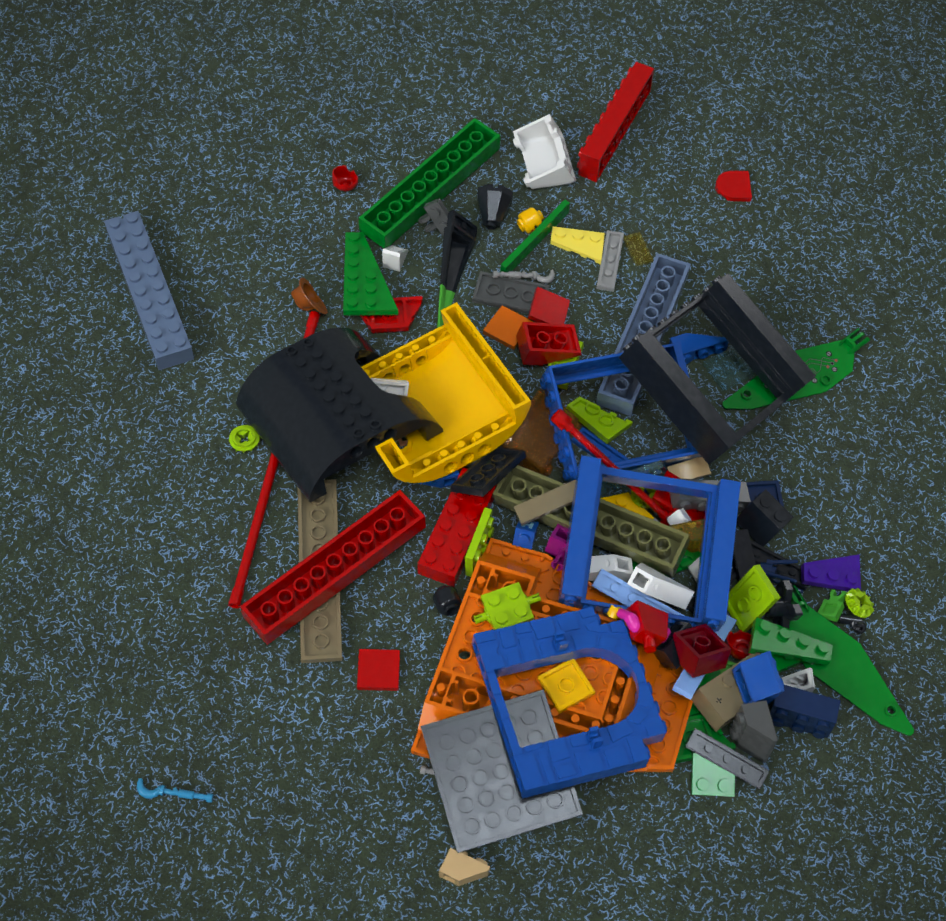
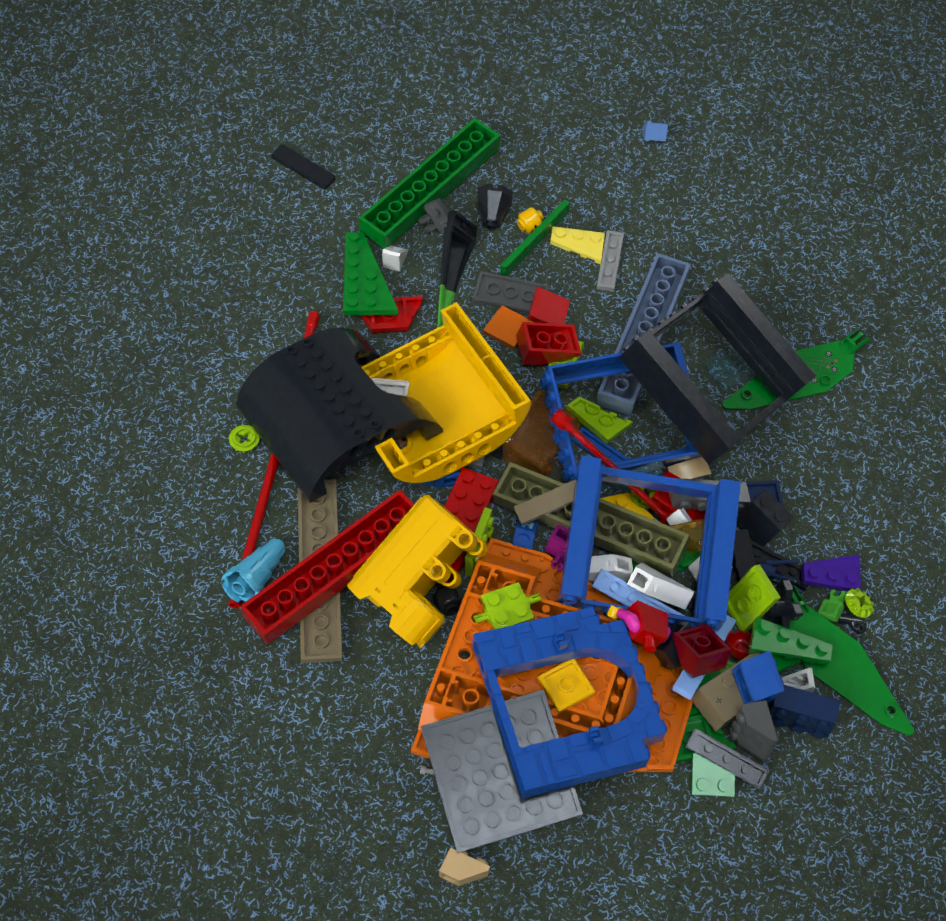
sand blue piece [104,211,194,370] -> none
dark azure piece [137,778,214,803] -> none
dark orange piece [291,278,328,314] -> none
red hair [332,165,358,192] -> none
red tile [357,649,400,691] -> none
black tile [450,447,526,497] -> none
light grey piece [492,270,555,284] -> none
white windscreen [513,114,576,189] -> none
red brick [577,62,654,182] -> none
clear yellow tile [623,232,653,266] -> none
blue slope [669,333,729,364] -> none
red tile [715,171,752,202] -> none
none -> medium azure cone [221,539,285,603]
none -> black tile [271,144,336,190]
none -> yellow piece [347,495,488,648]
none -> medium blue tile [642,121,668,142]

